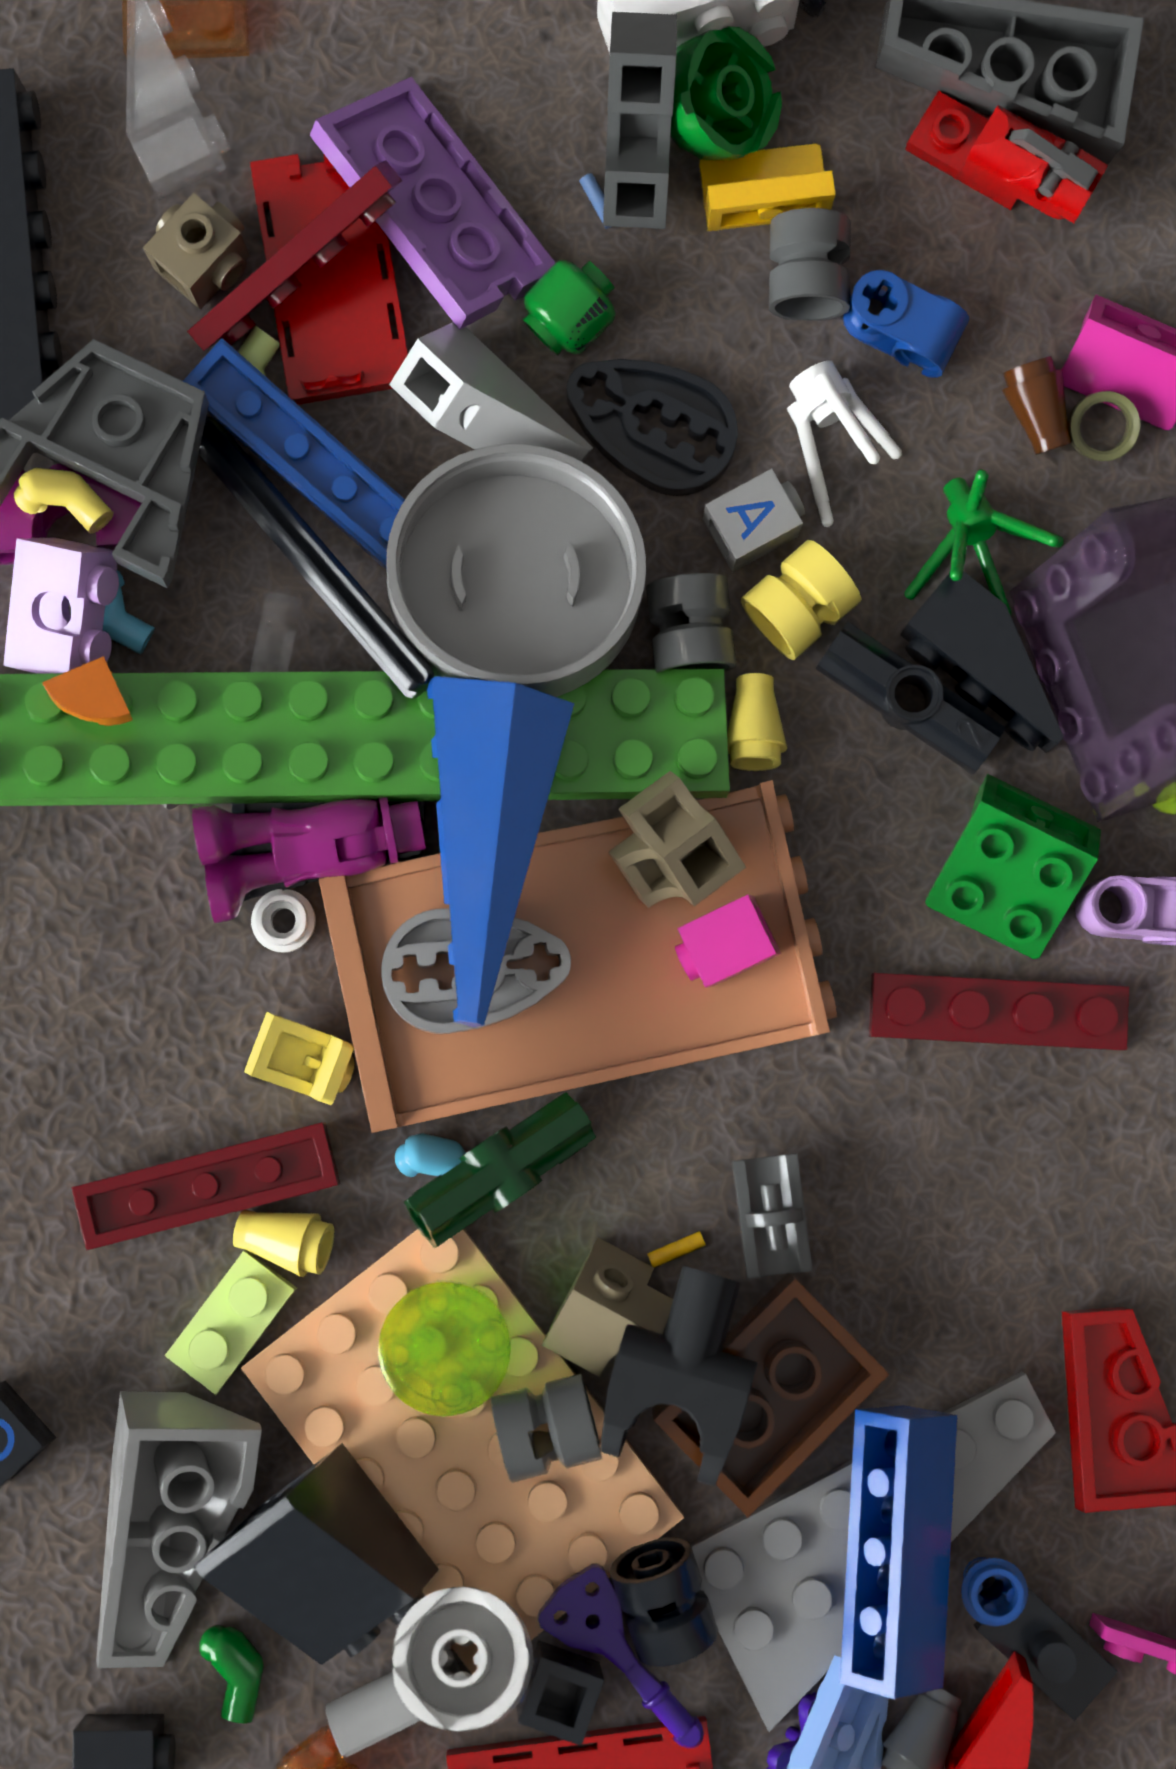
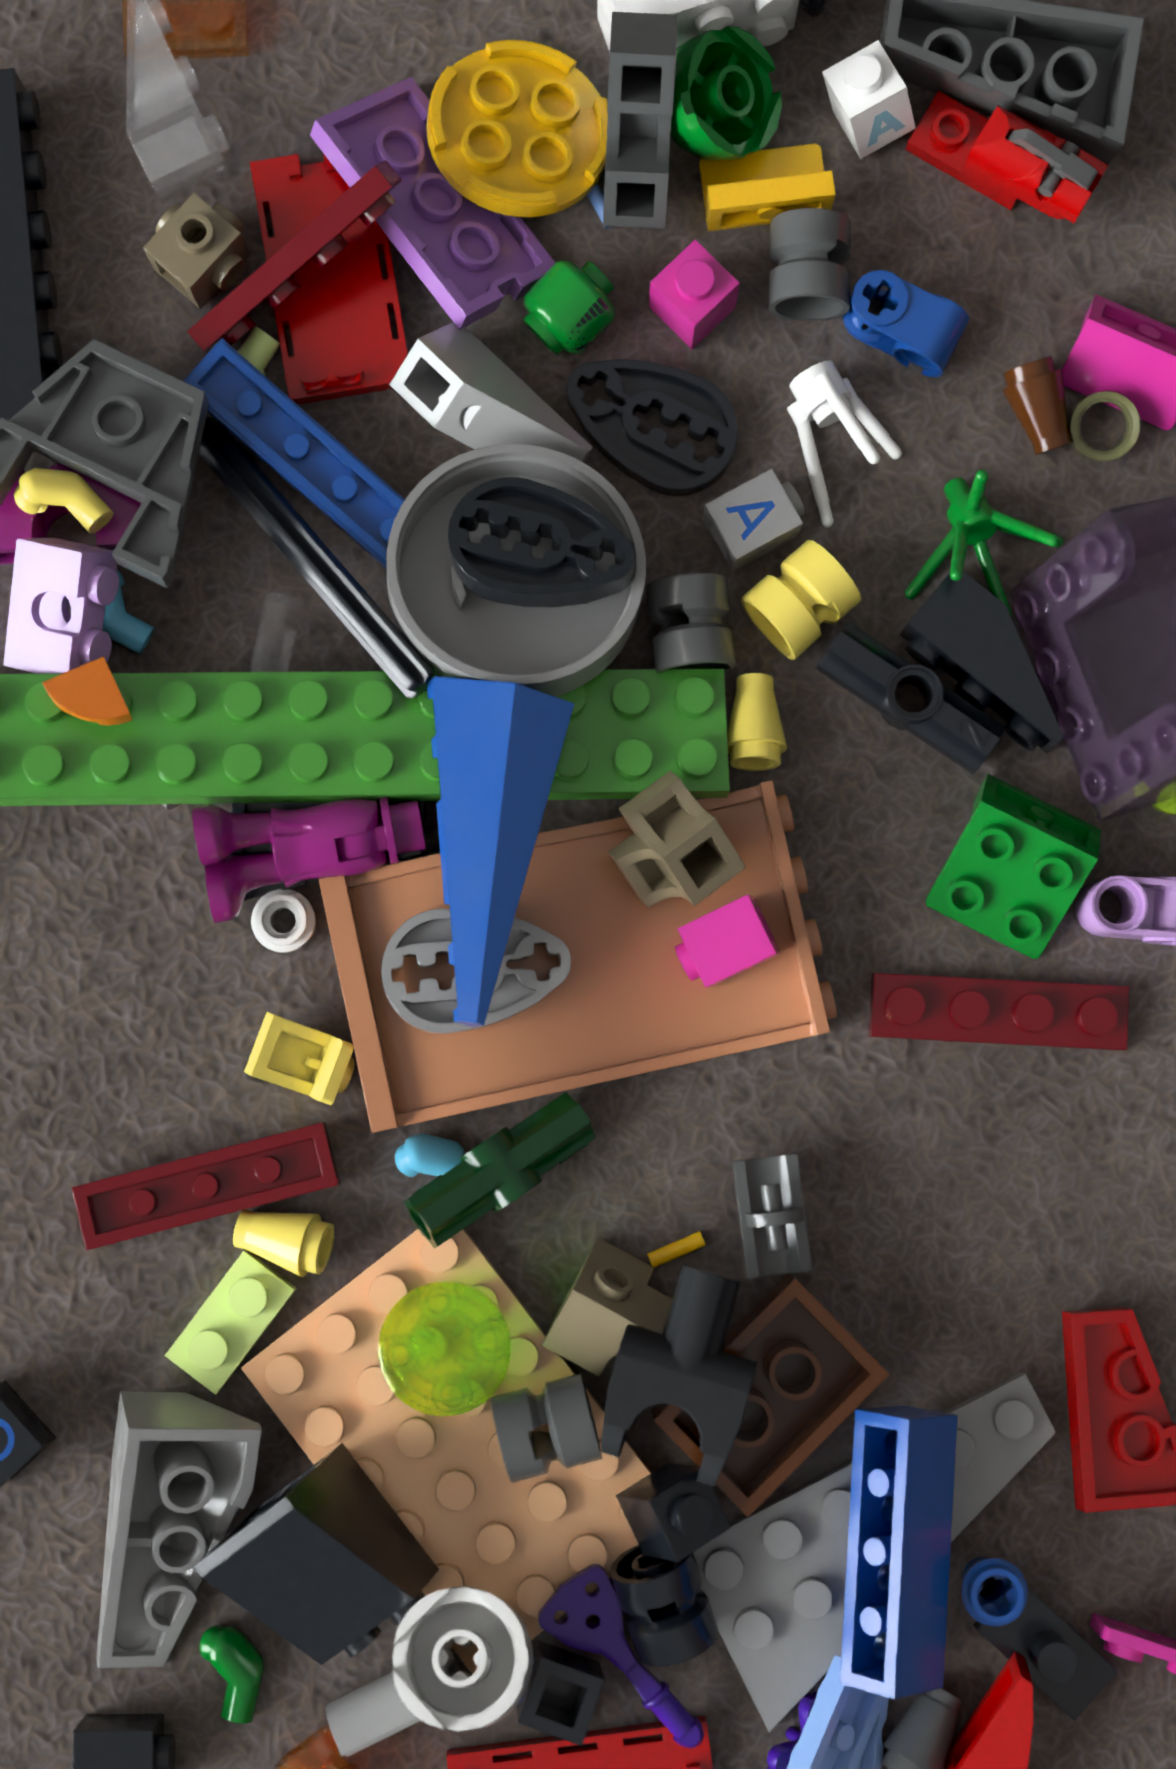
none -> yellow tile [426,40,608,217]
none -> black piece [448,477,635,607]
none -> black brick [616,1463,731,1562]
none -> dark pink brick [649,239,740,349]
none -> white brick [822,40,915,159]

